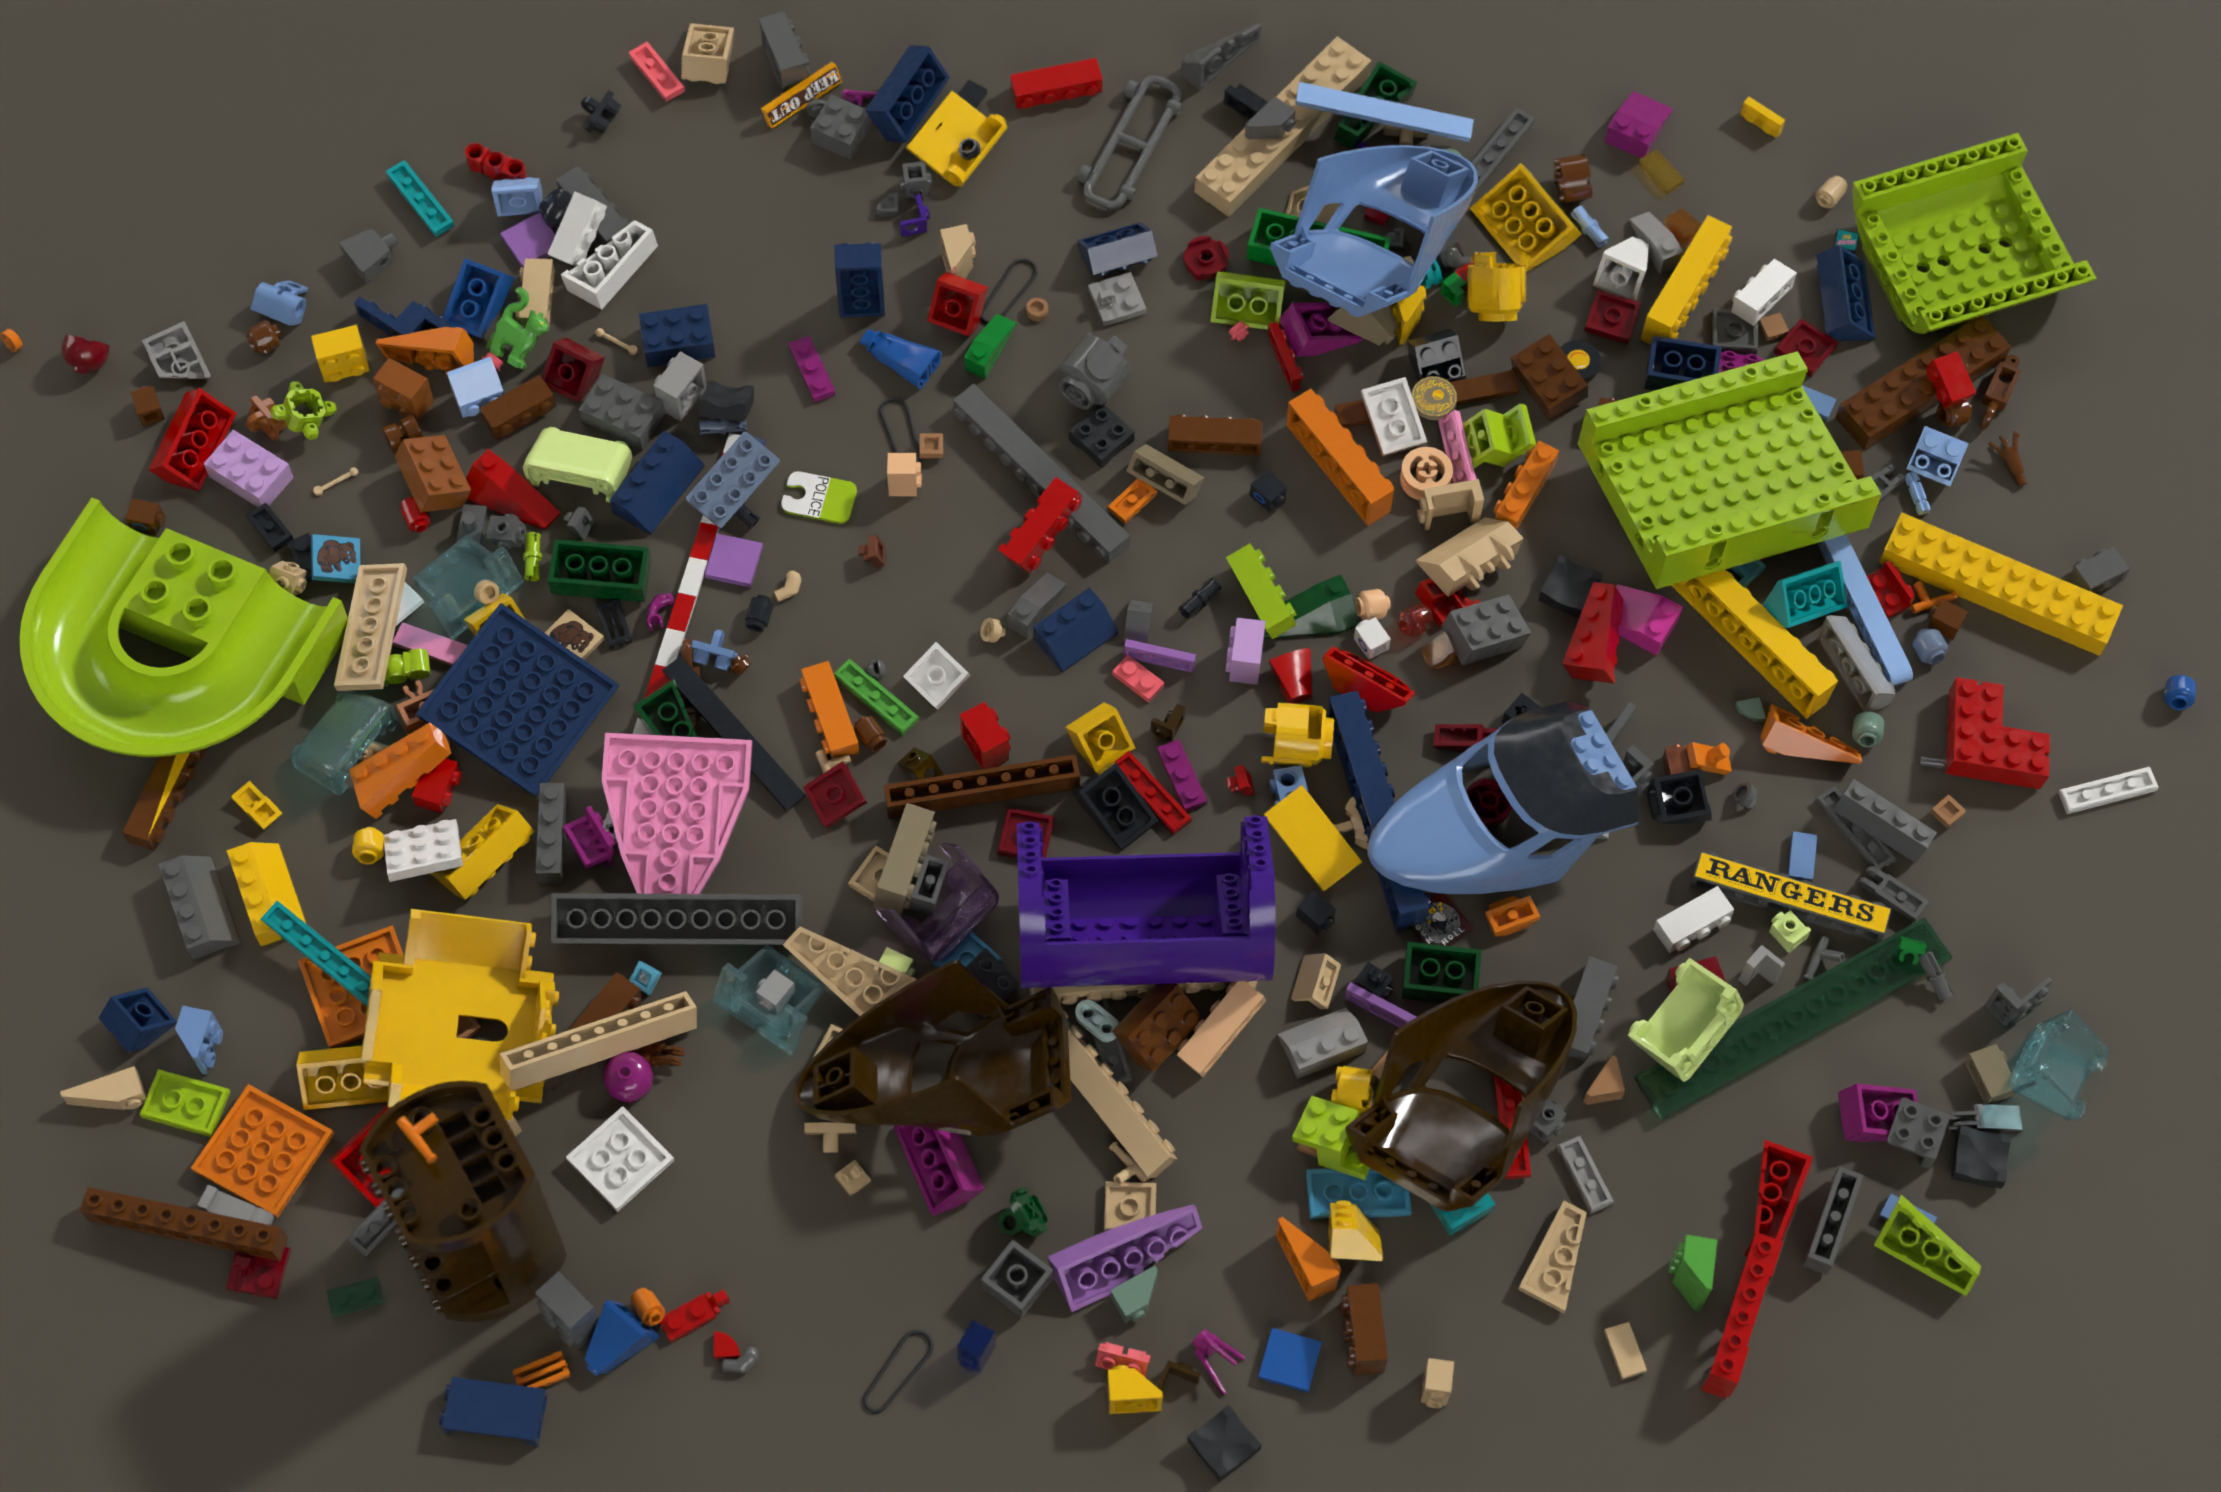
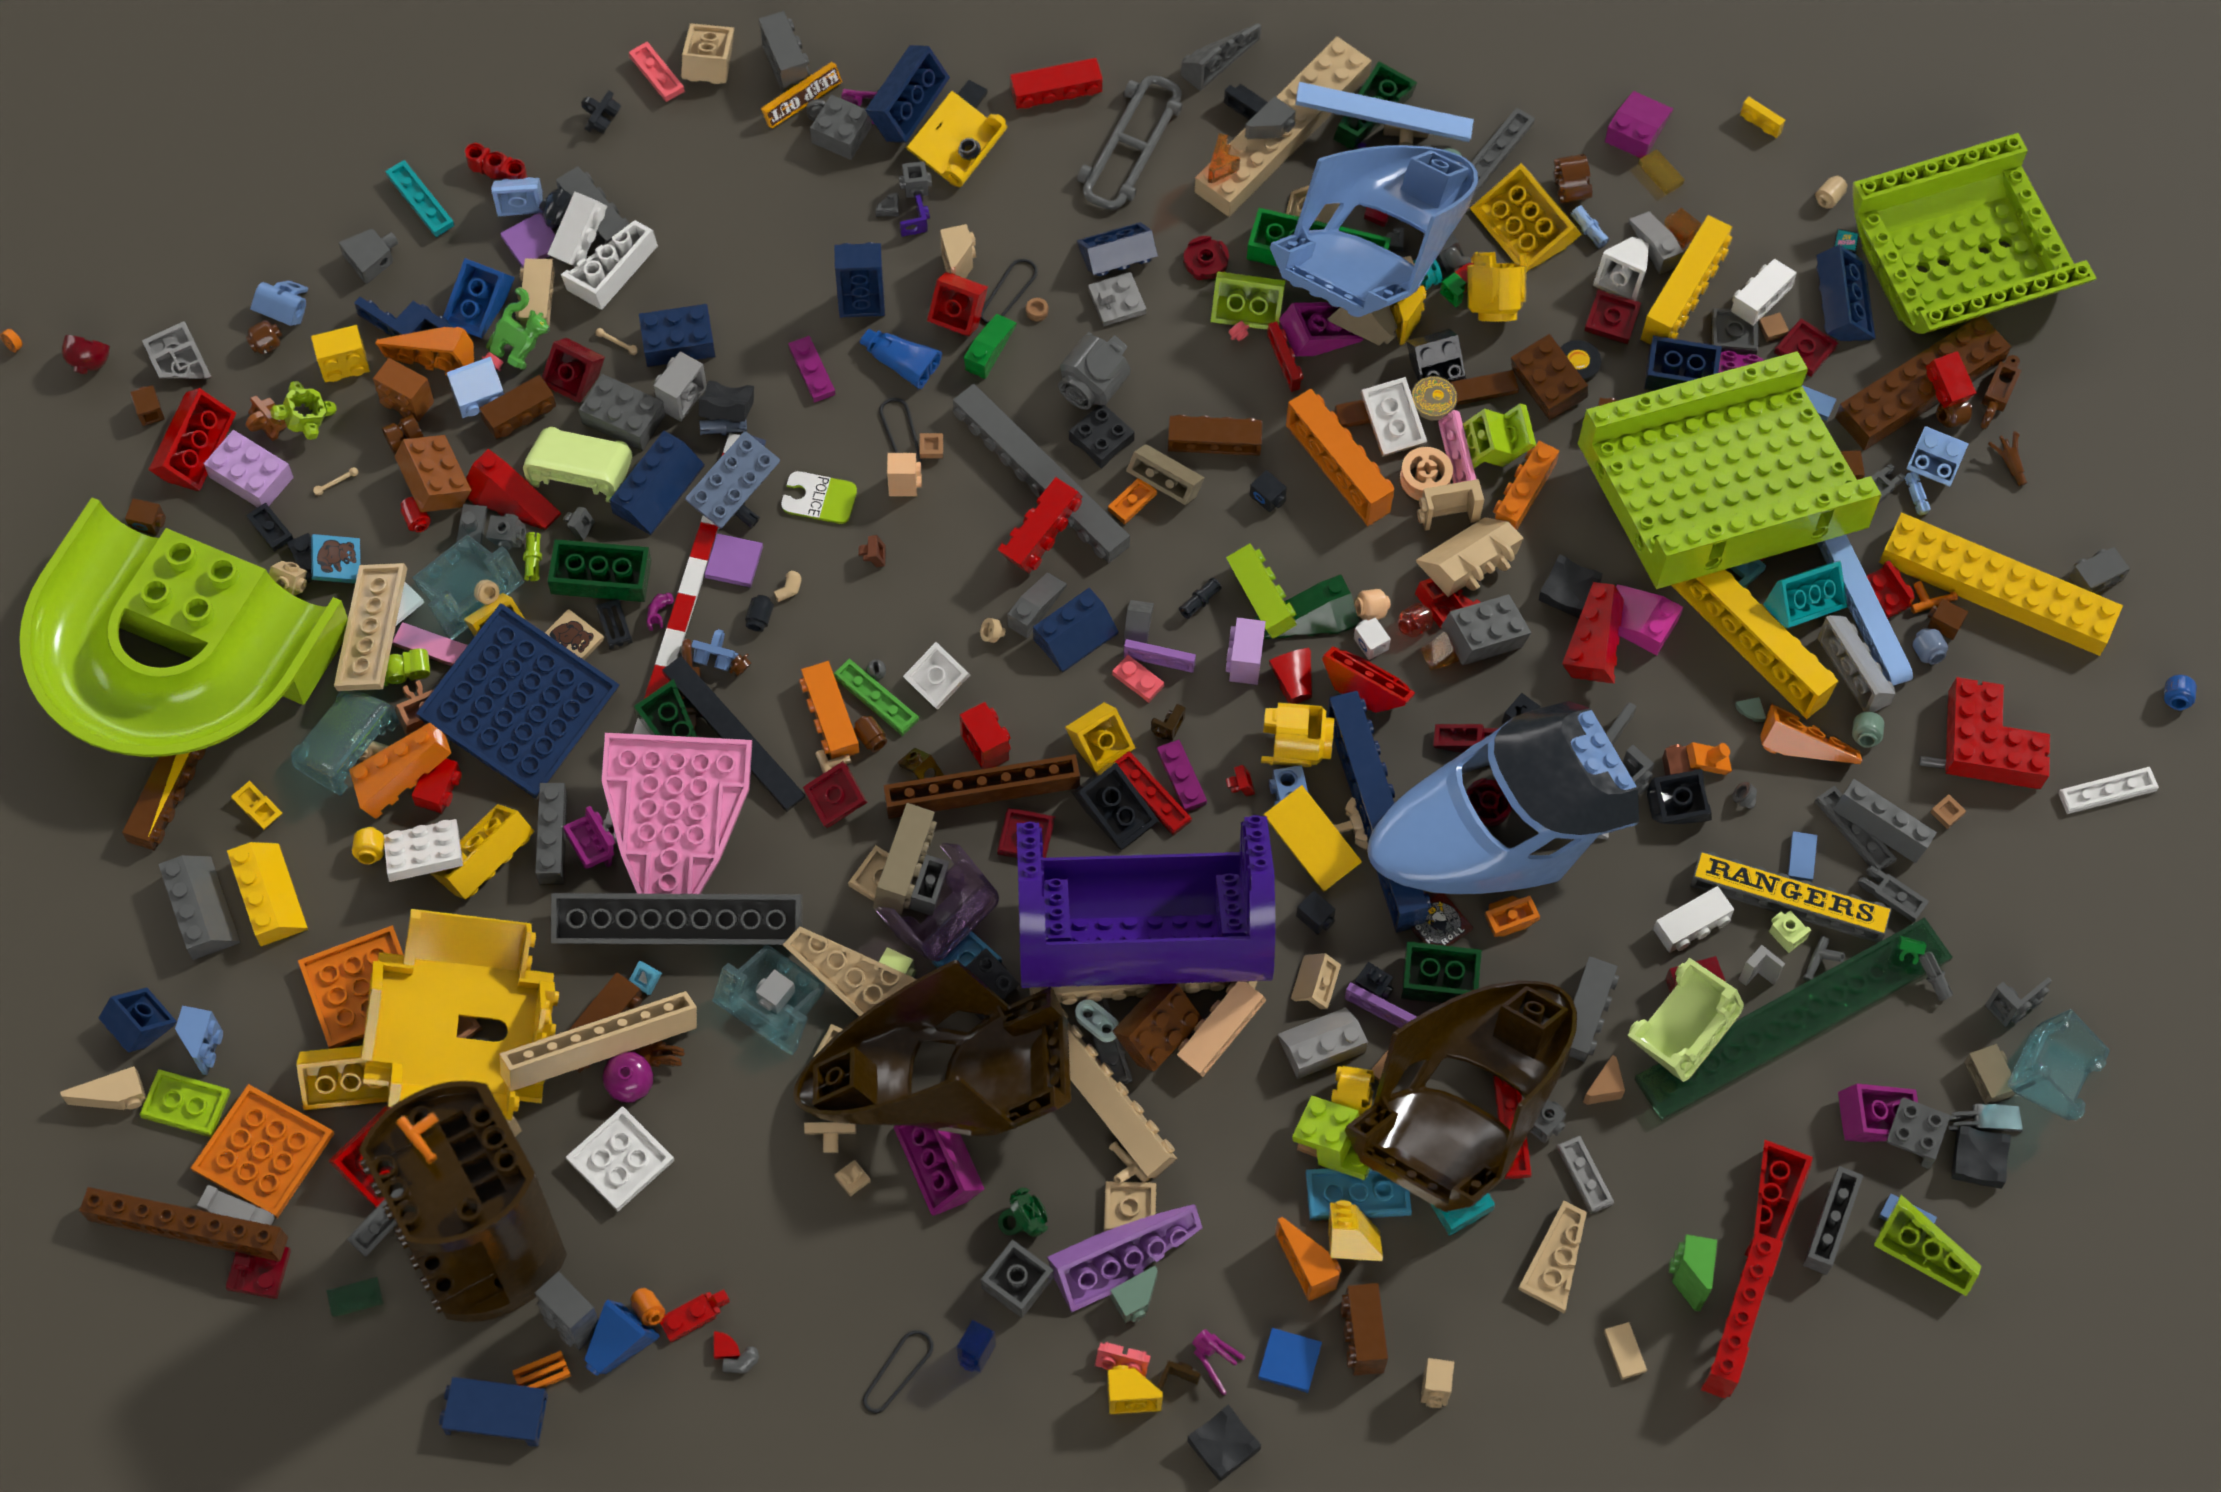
teal tile [261,900,371,1006] -> none
none -> clear orange slope [1208,133,1240,184]

